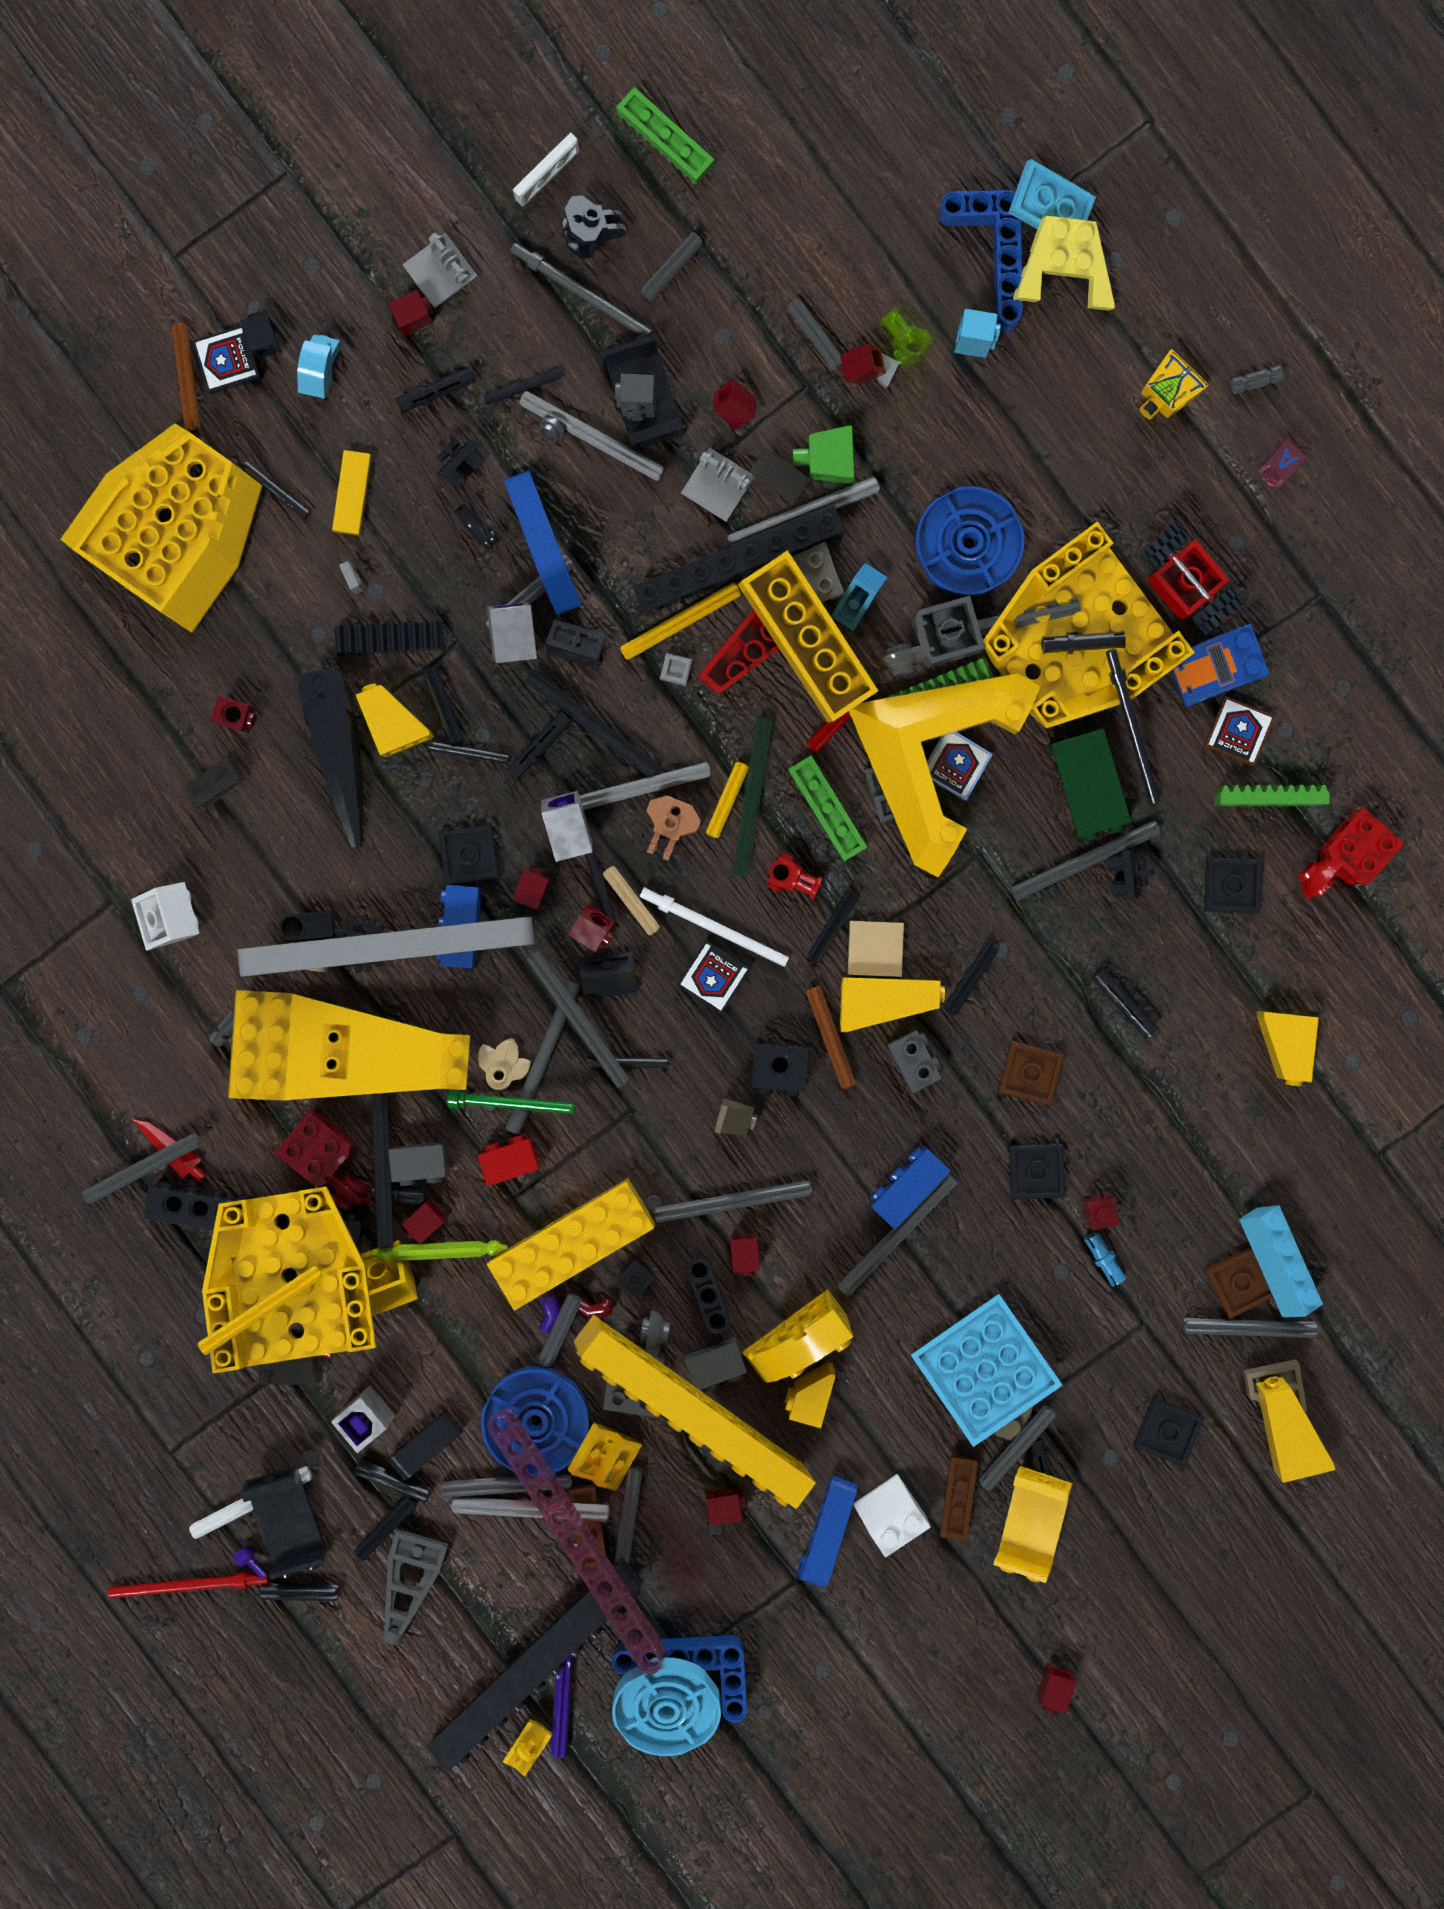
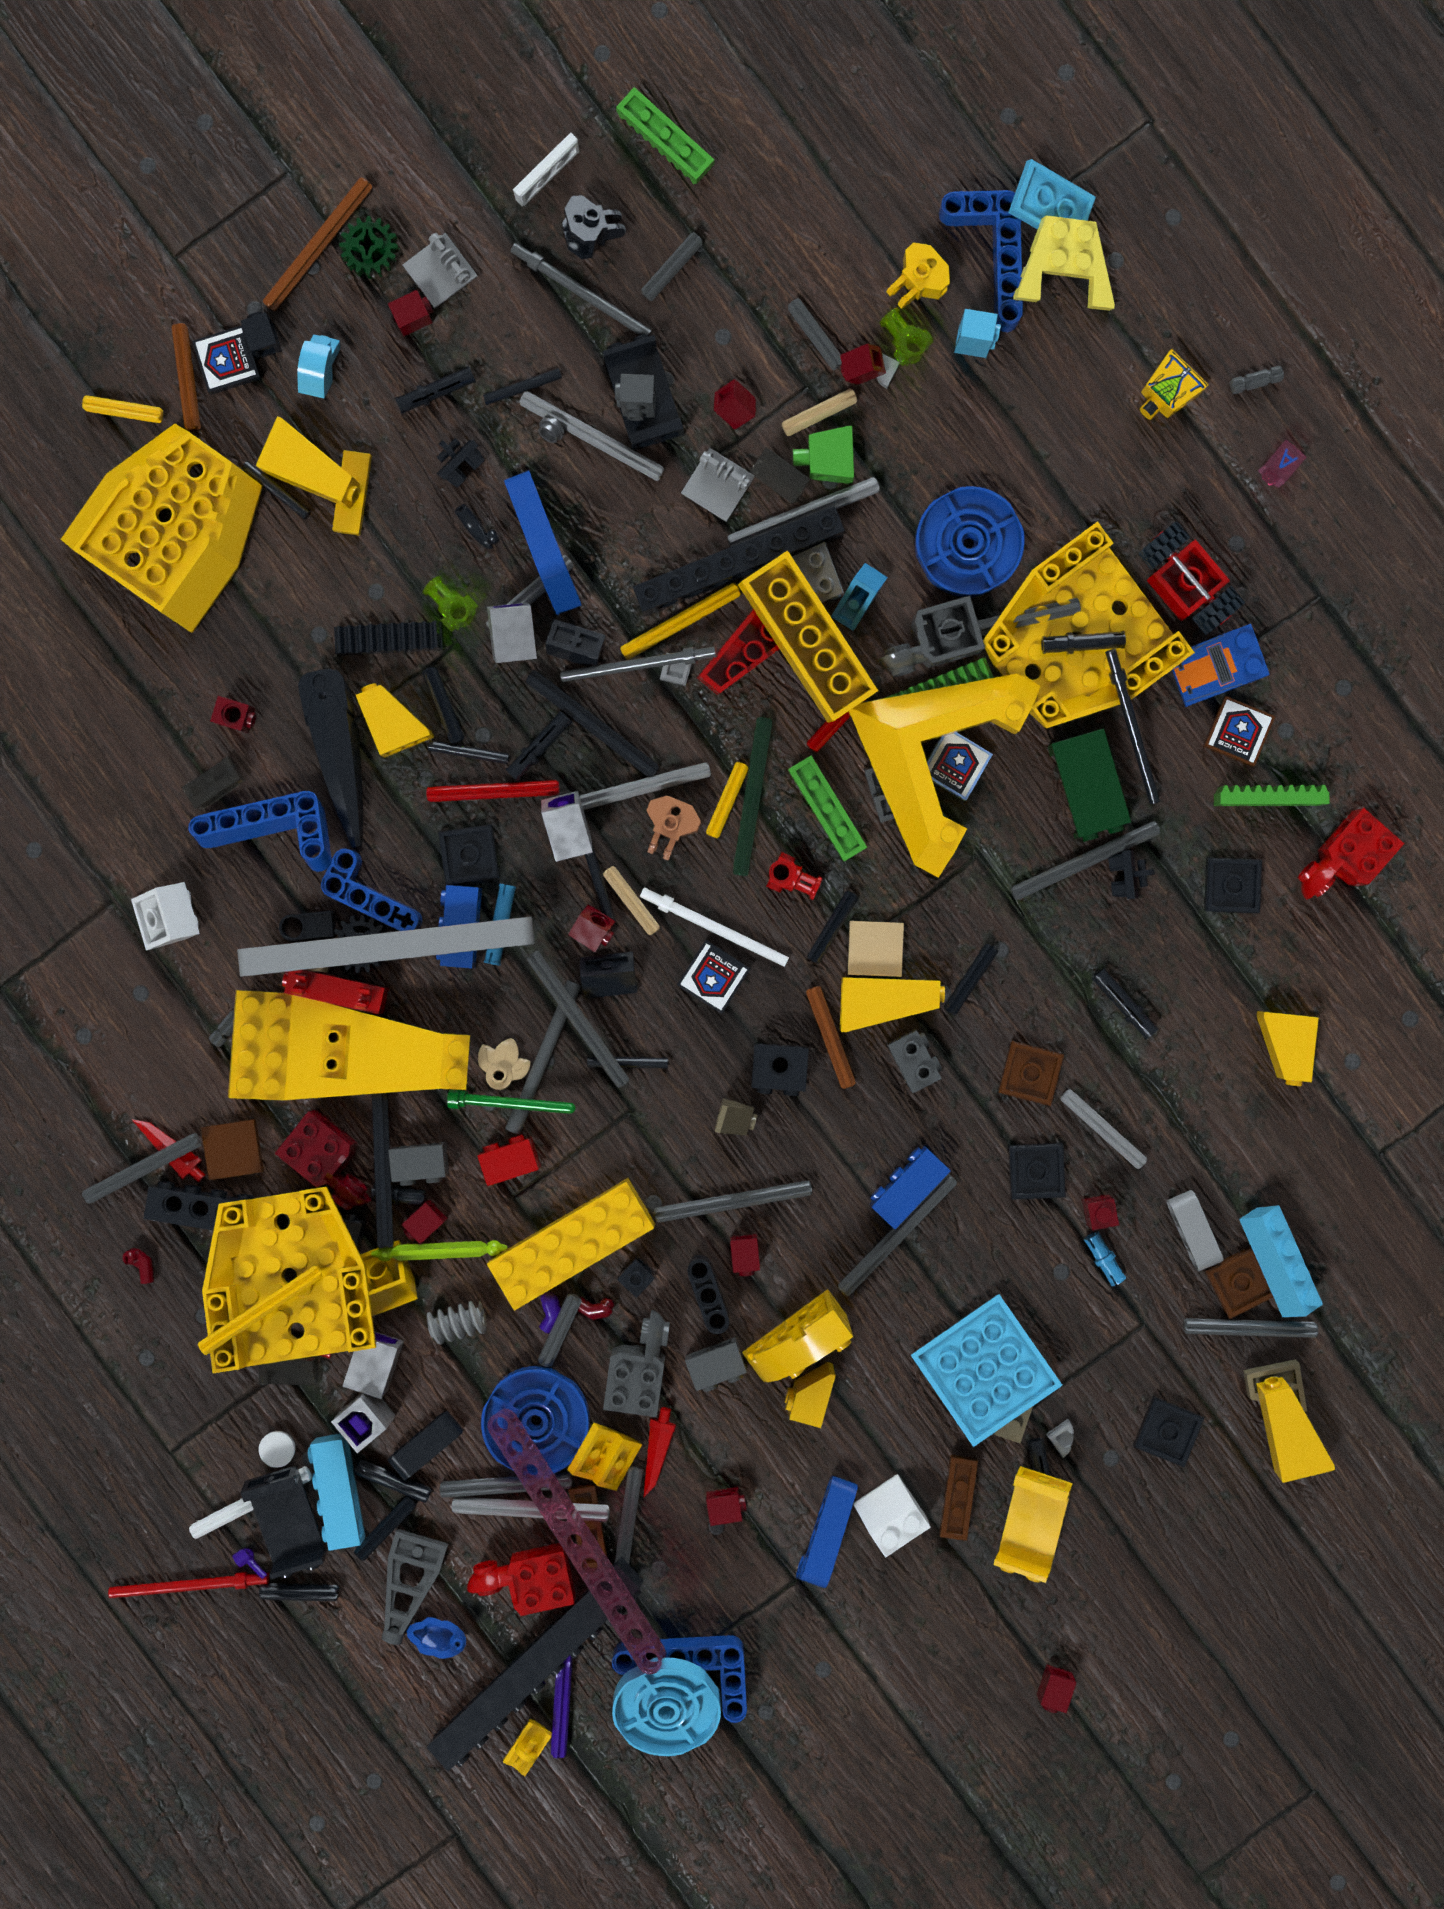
light grey tile [339,561,364,595] -> none
dark red brick [512,867,551,910] -> none
yellow brick [574,1315,816,1509] -> none
dark grey axle [979,1405,1056,1491] -> none
none -> yellow axle [82,395,163,423]
none -> dark red arm [123,1248,154,1284]
none -> blue beam [188,791,332,872]
none -> reddish brown tile [201,1119,264,1180]
none -> yellow slope [256,416,361,509]
none -> white piece [259,1431,295,1468]
none -> dark orange axle [263,177,373,311]
none -> red brick [282,970,389,1014]
none -> medium azure brick [308,1433,366,1551]
none -> blue beam [321,849,423,931]
none -> dark green gear [339,216,400,279]
none -> flat silver piece [343,1331,404,1399]
none -> blue arm [407,1617,466,1659]
none -> clear neon green connector [423,576,478,632]
none -> red axle [426,780,560,802]
none -> light grey piece [427,1301,487,1344]
none -> red brick [467,1542,576,1616]
none -> dark azure pin [484,884,516,966]
none -> dark grey bar [560,646,718,682]
none -> red bar [644,1407,676,1497]
none -> tan axle [782,388,857,436]
none -> yellow hinge [886,242,950,309]
none -> light grey tile [1046,1419,1074,1458]
none -> light grey axle [1060,1089,1147,1169]
none -> light grey beam [1166,1190,1223,1272]

